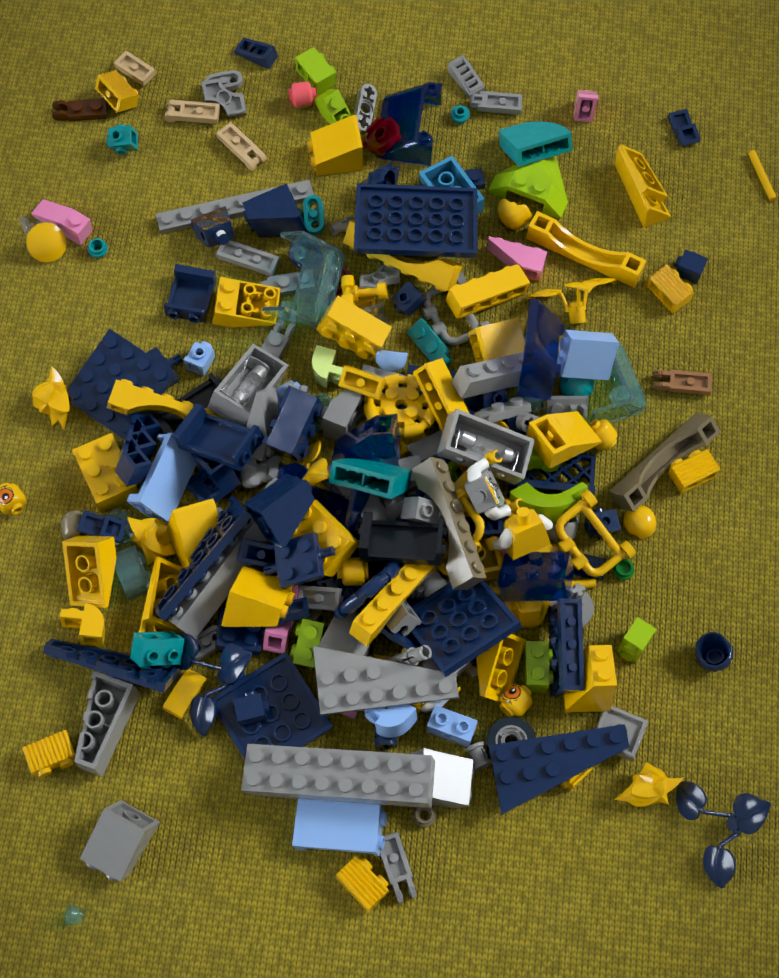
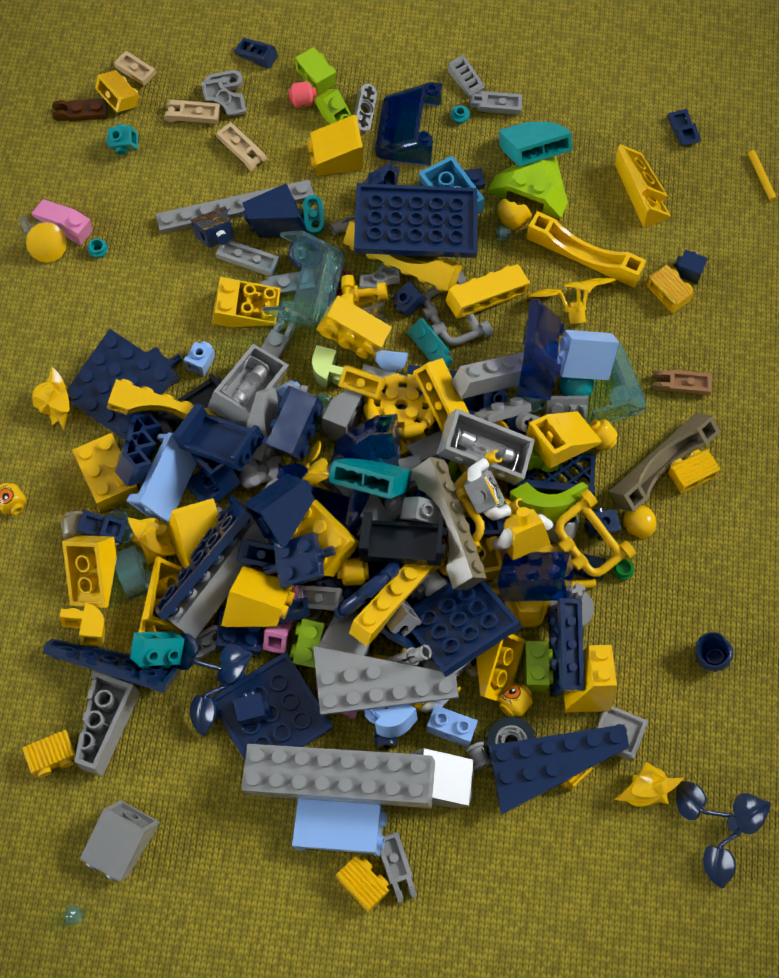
yellow slope [162,669,207,720] -> none
dark blue panel [164,264,217,323] -> none
dark red plate [363,117,401,156] -> none
dark tan plate [413,807,436,827] -> none
yellow slope [468,318,530,363] -> none
bright pink slope [487,236,547,282] -> none
bright pink slope [574,90,598,122] -> none
lime brick [617,617,657,663] -> none
none -> clear light blue hinge [496,225,511,242]

